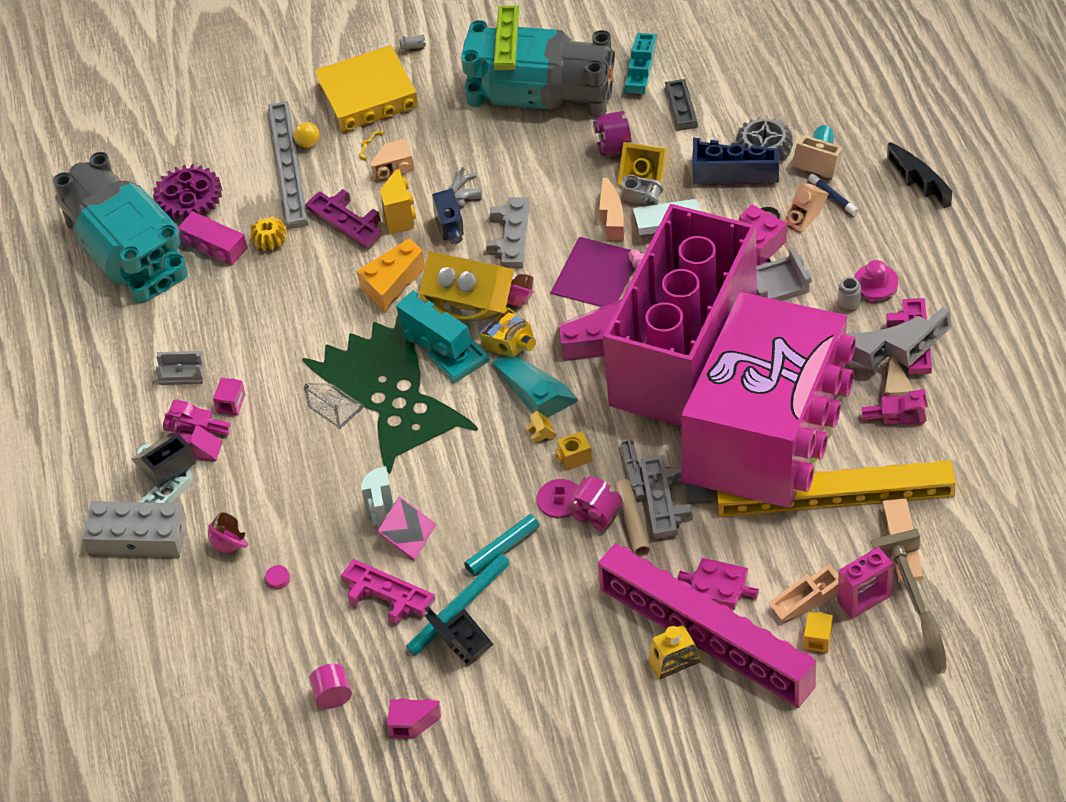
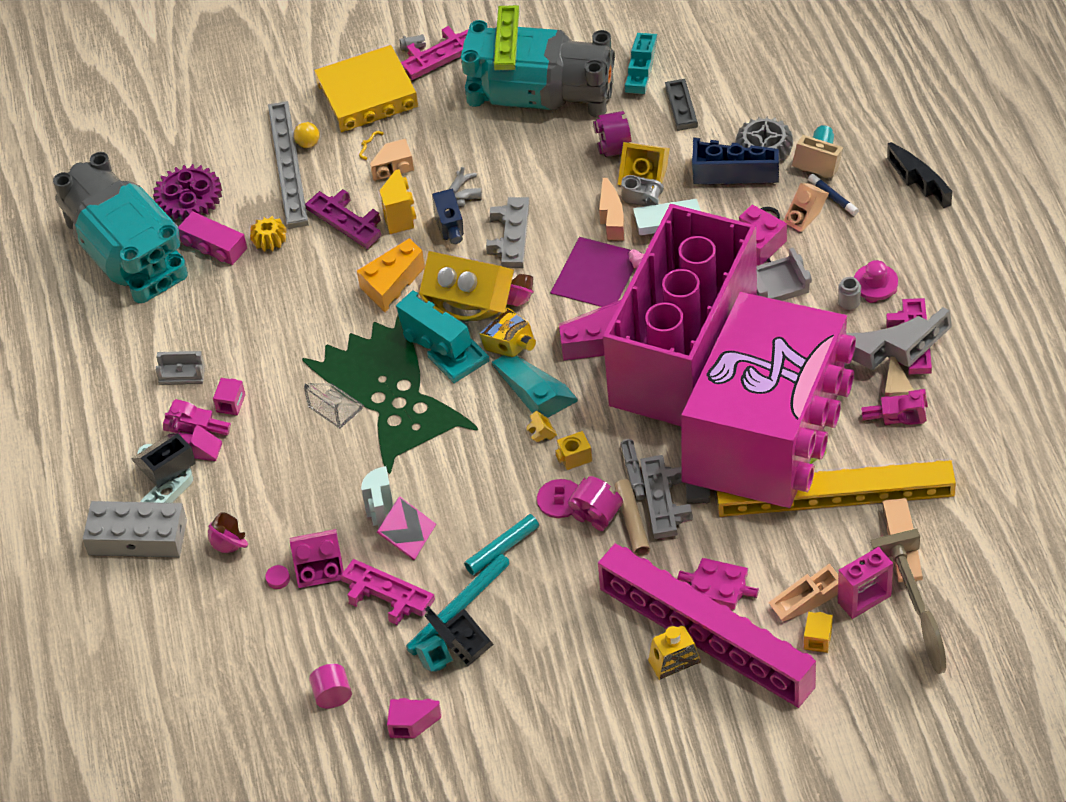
none -> dark pink slope [290,529,344,588]
none -> dark pink hinge [401,26,468,80]
none -> teal brick [414,635,453,672]

